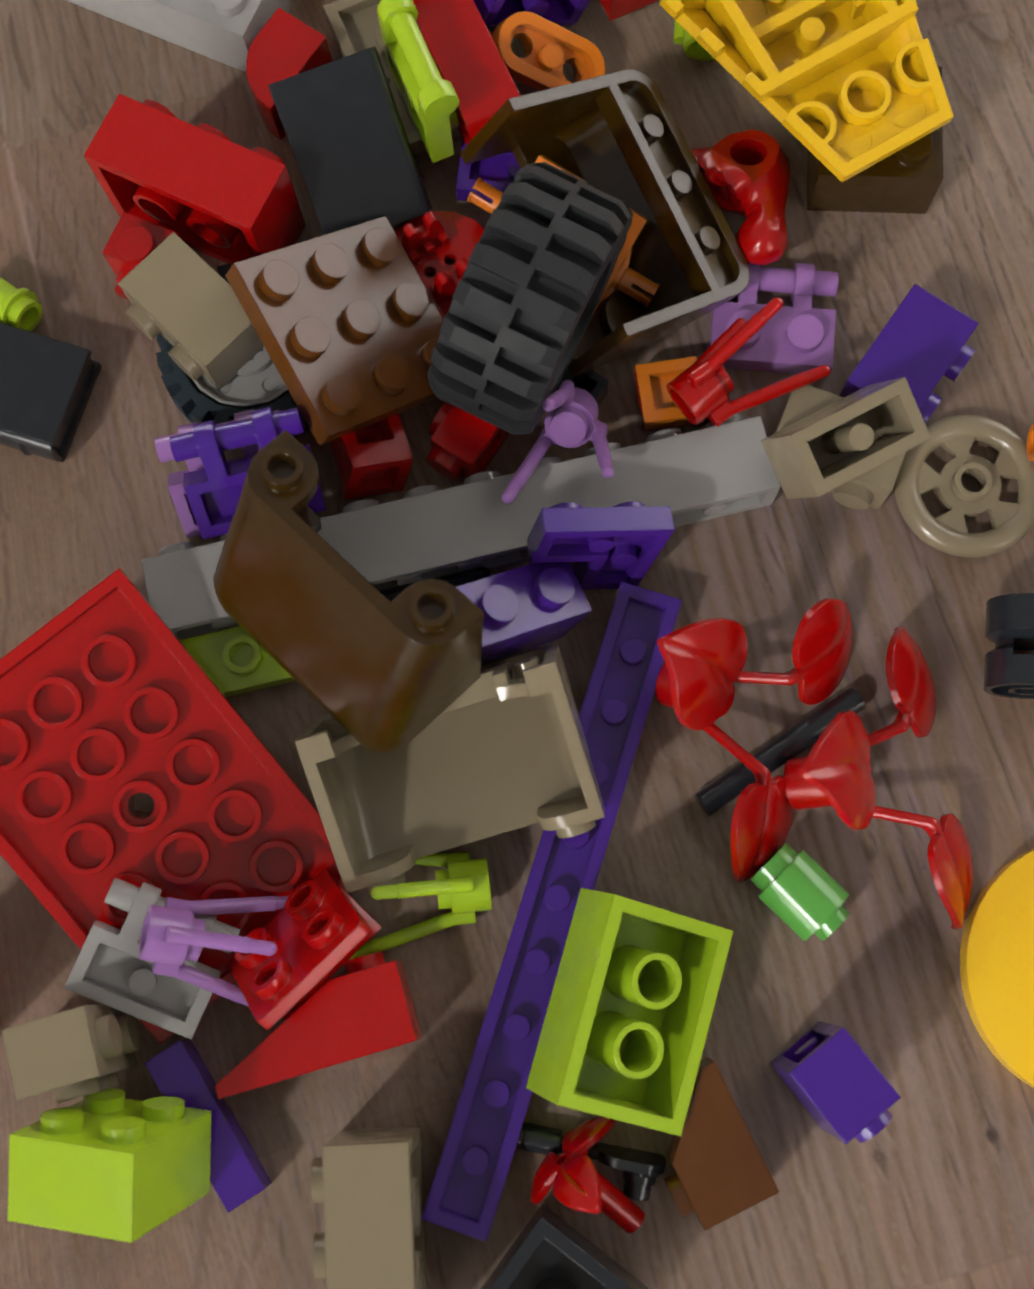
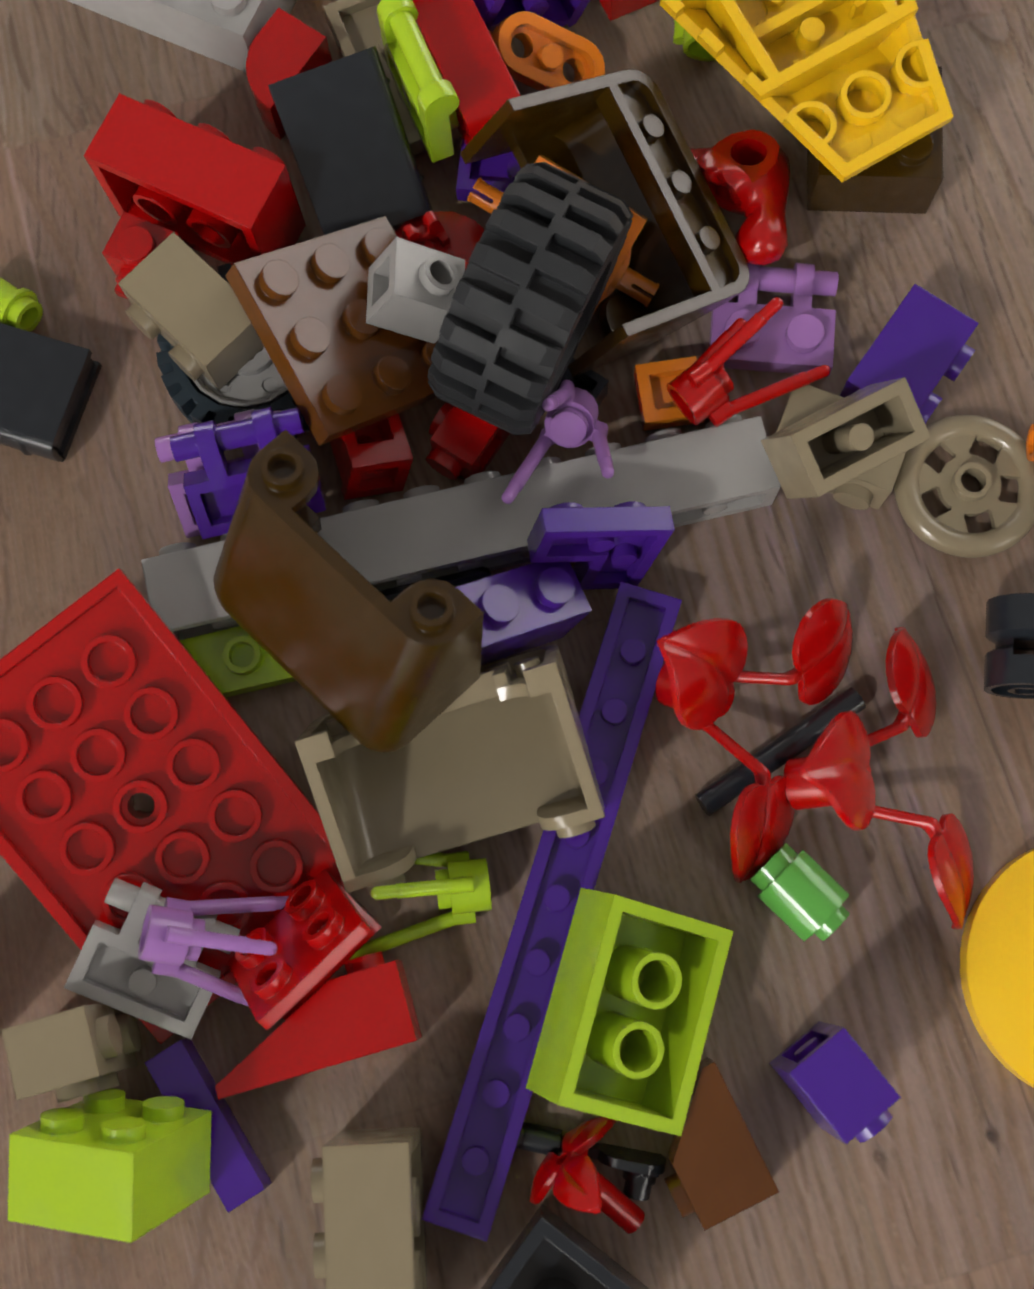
none -> light grey brick [366,237,465,344]

